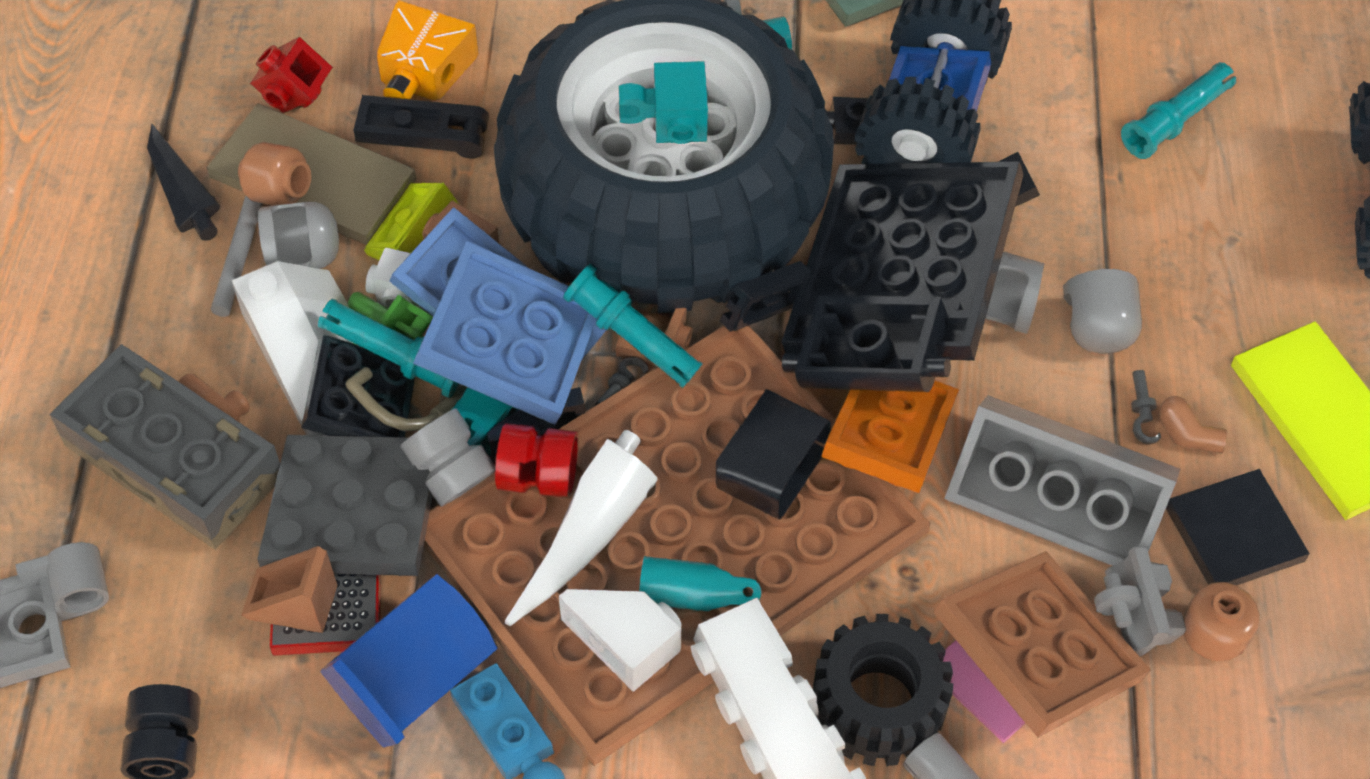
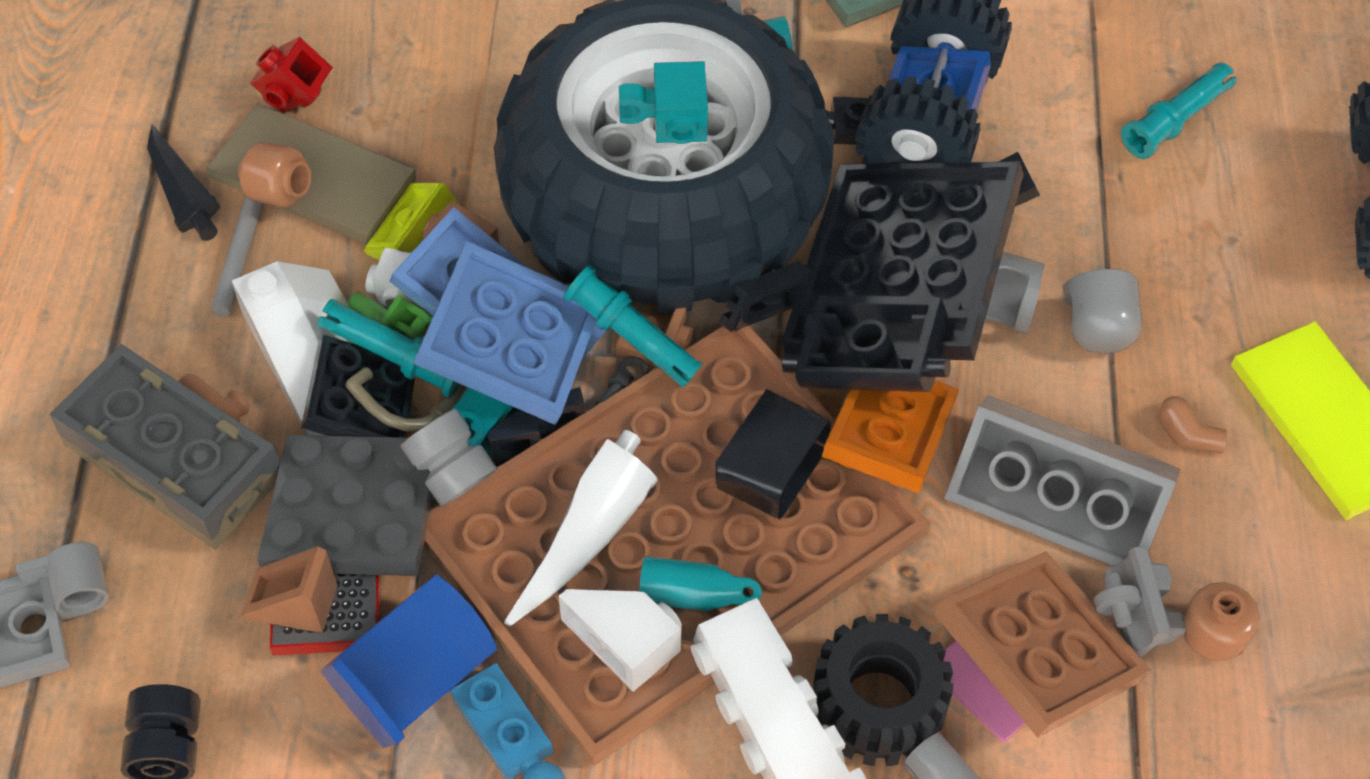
light grey helmet [258,202,339,269] -> none
black plate [353,95,489,159] -> none
light orange torso [377,0,479,100] -> none
red wheel [495,423,579,499] -> none
dark grey hand [1131,370,1161,444] -> none
black tile [1166,469,1310,585] -> none

